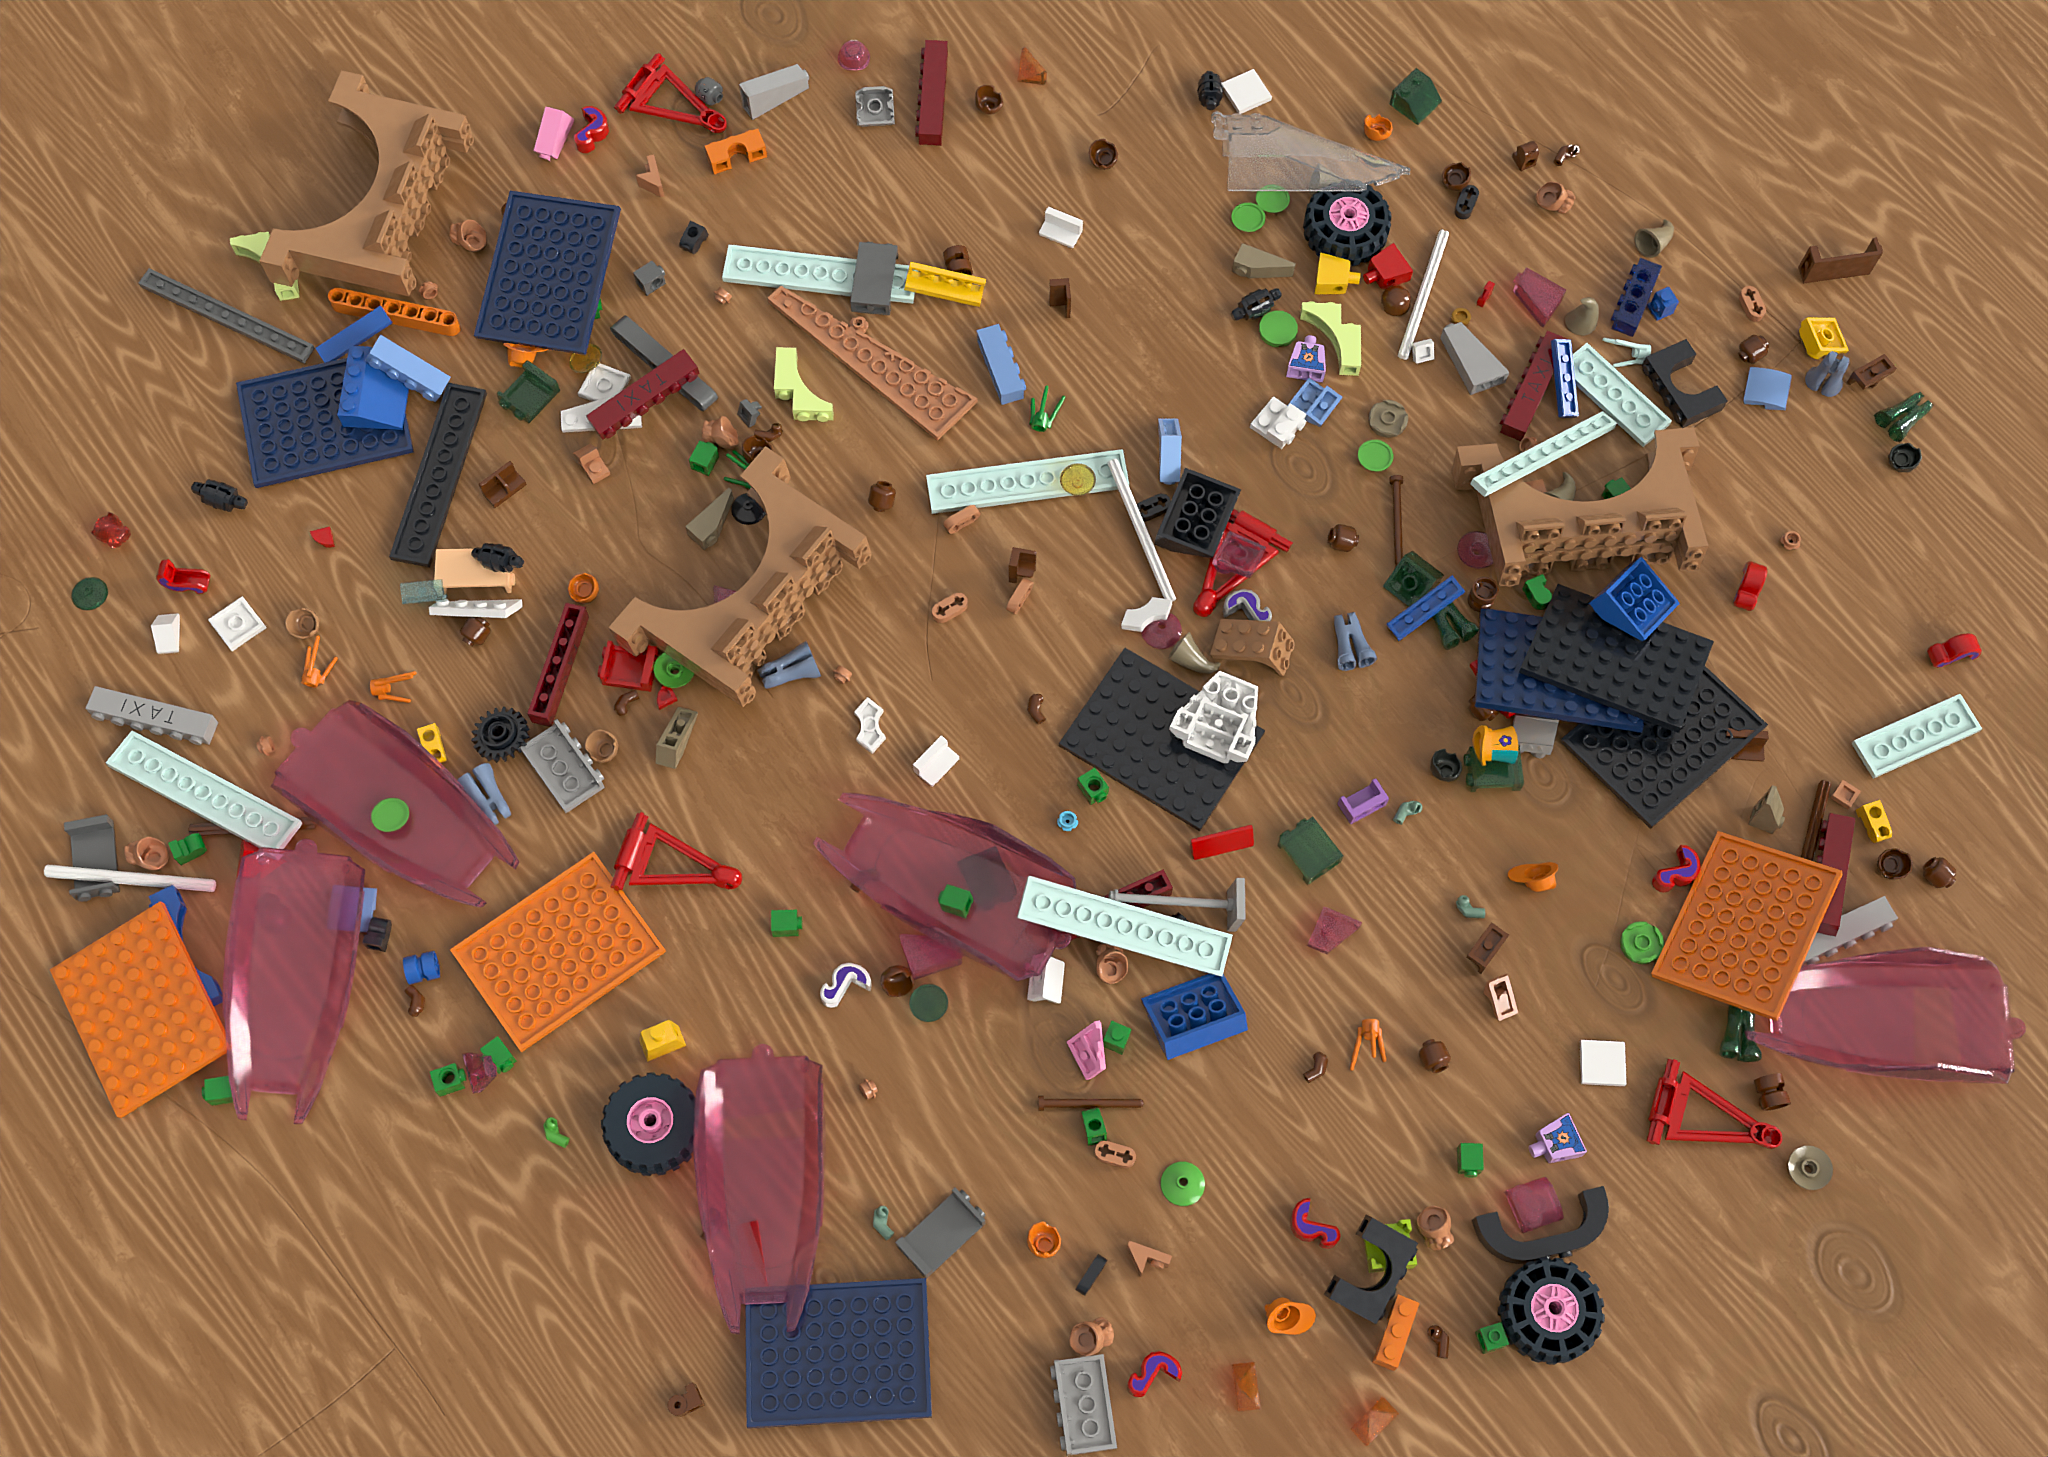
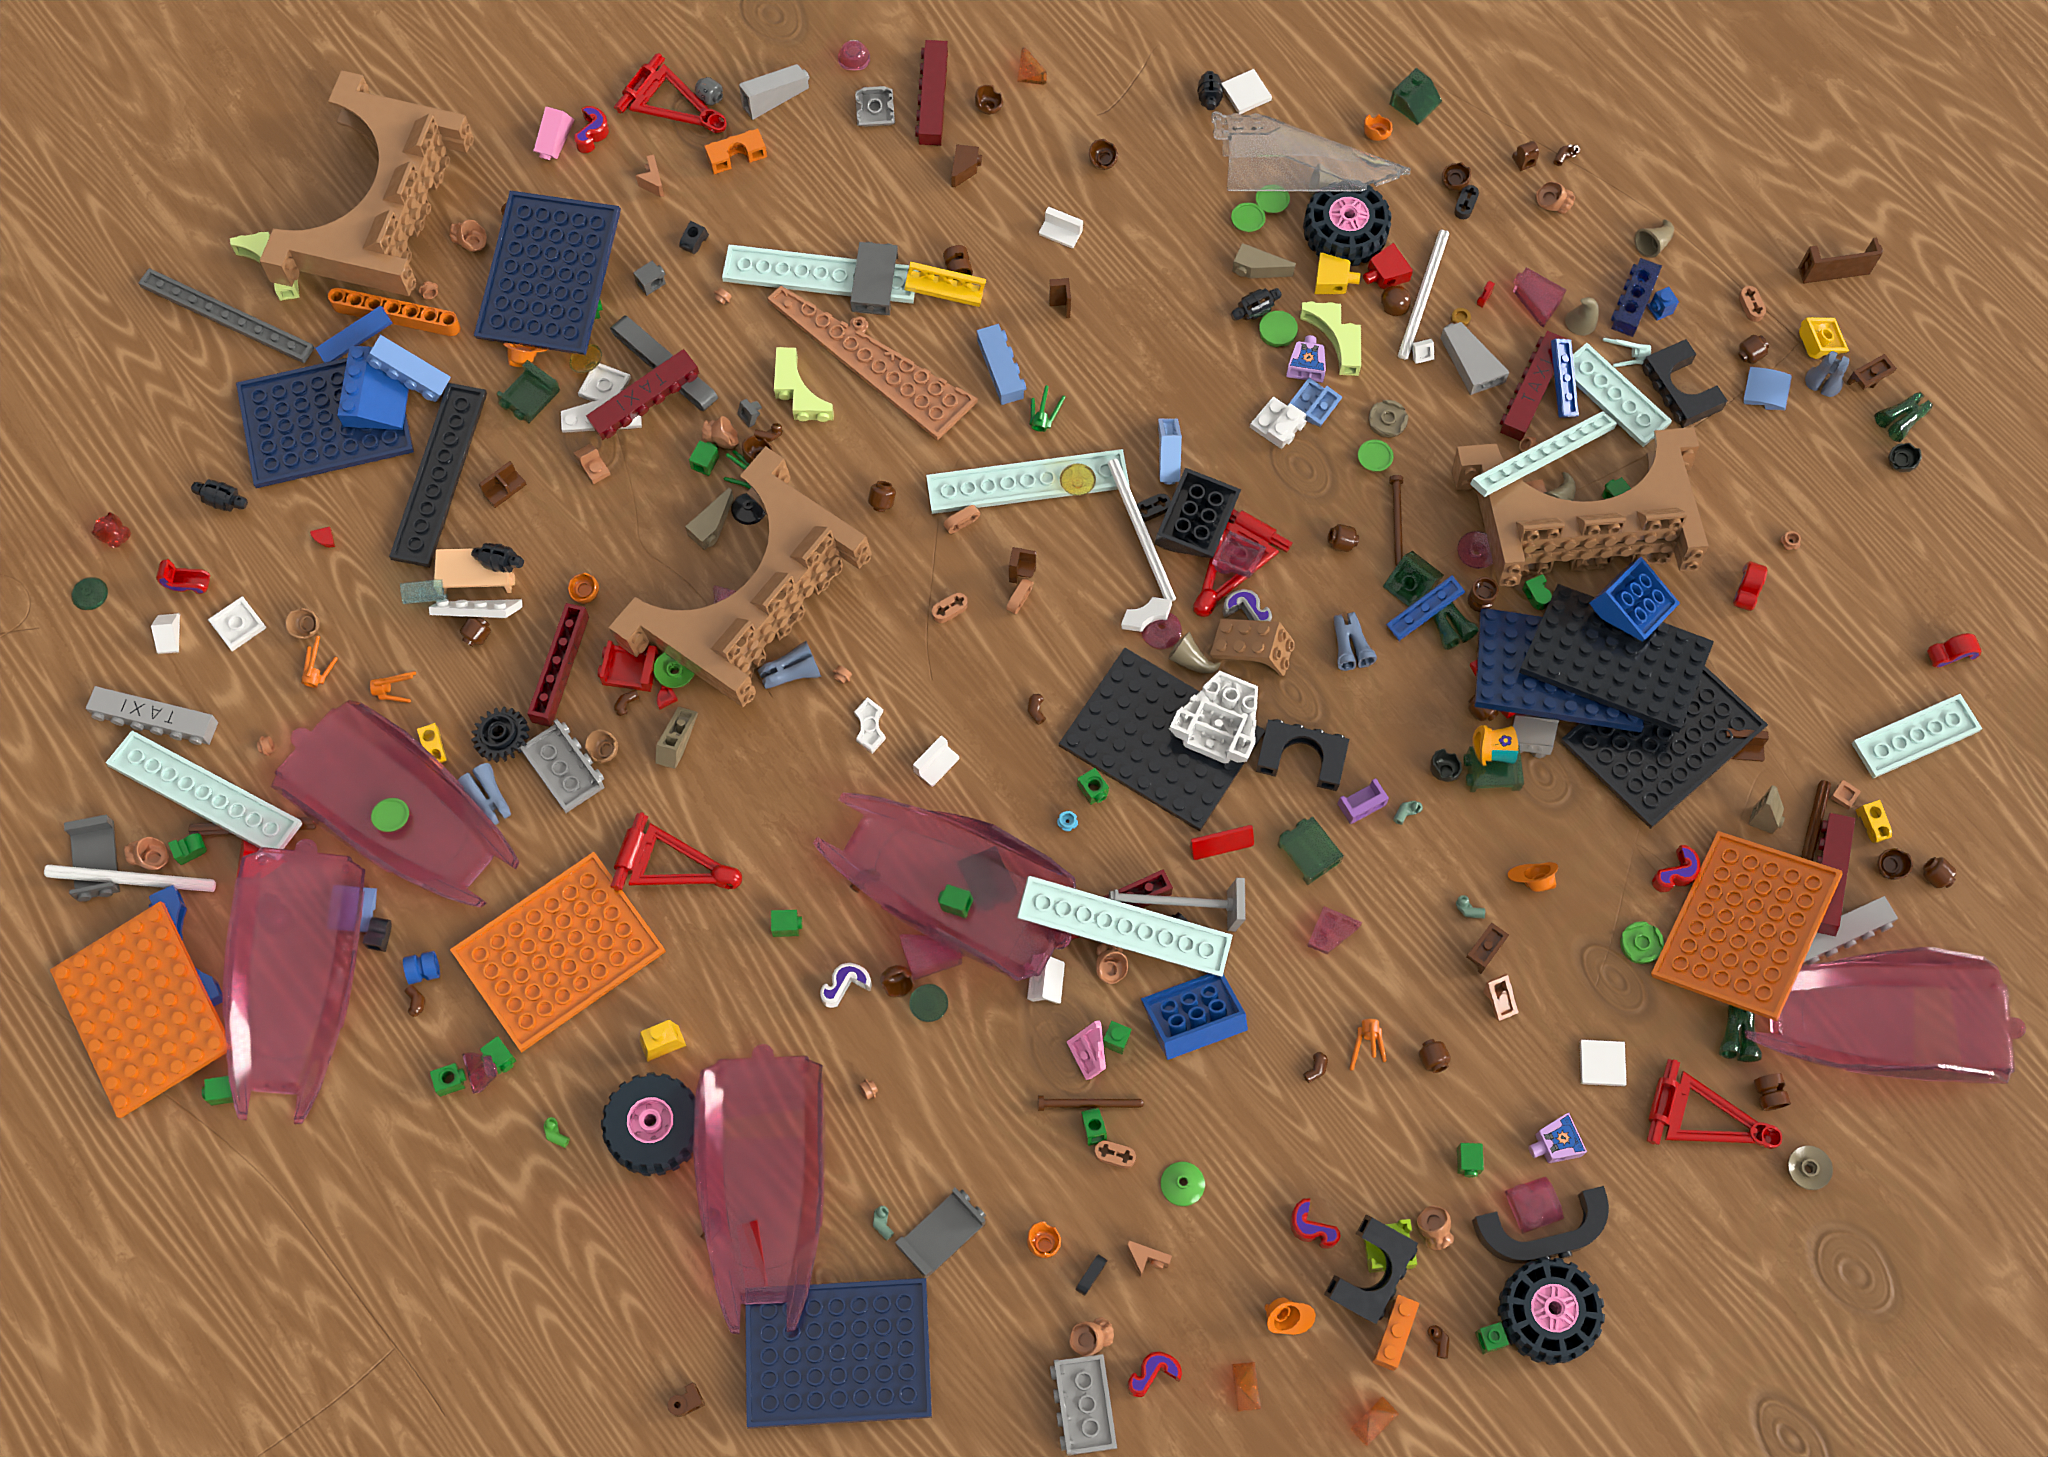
none -> reddish brown slope [951,144,982,187]
none -> black arch [1256,719,1350,791]

